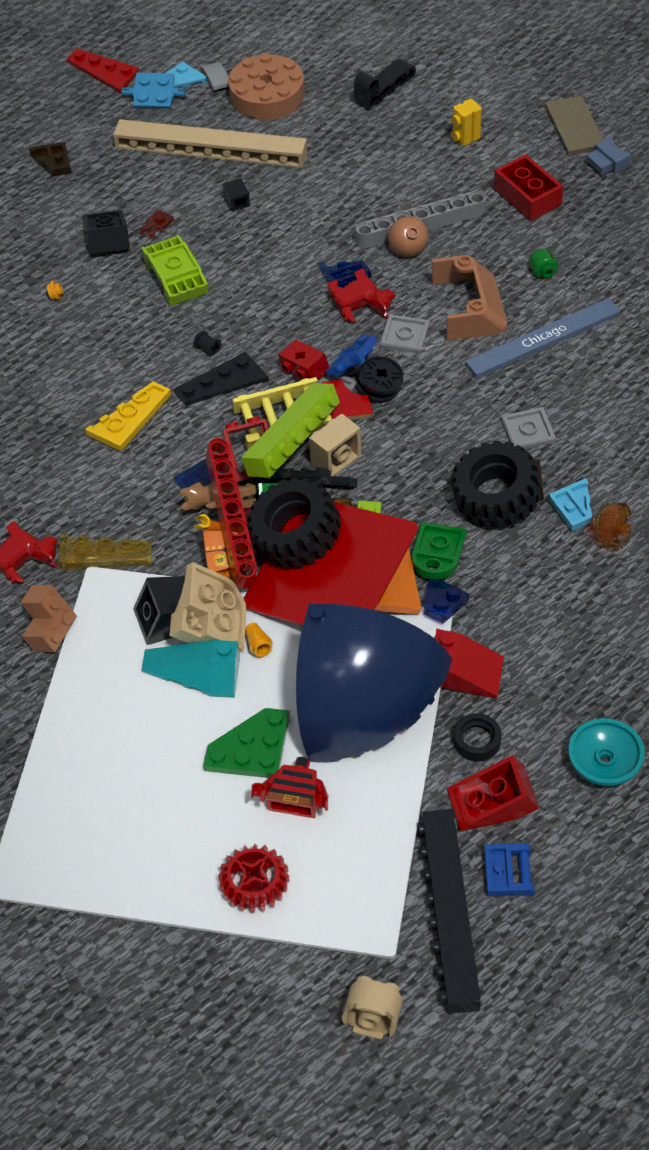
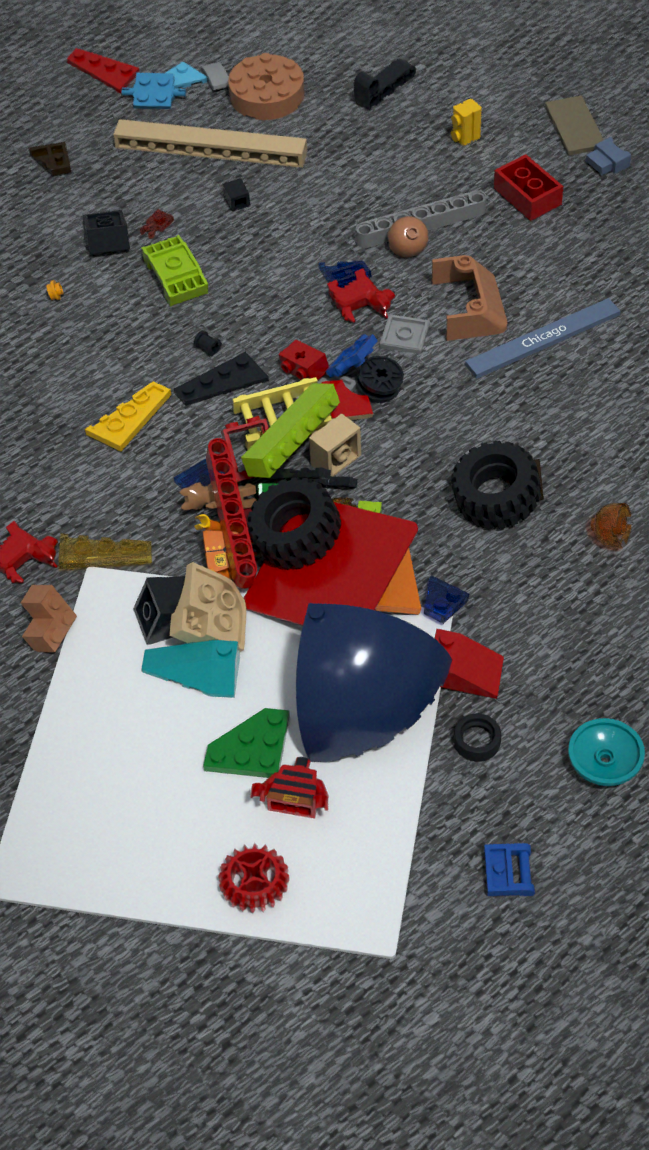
light orange cone [245,622,273,657] -> none
tan brick [342,976,403,1039] -> none
green tile [412,522,467,579] -> none
black brick [418,809,481,1014] -> none
red slope [447,755,540,832] -> none
light grey tile [501,407,557,449] -> none
green head [529,249,559,278] -> none
medium azure wing [548,478,592,531] -> none

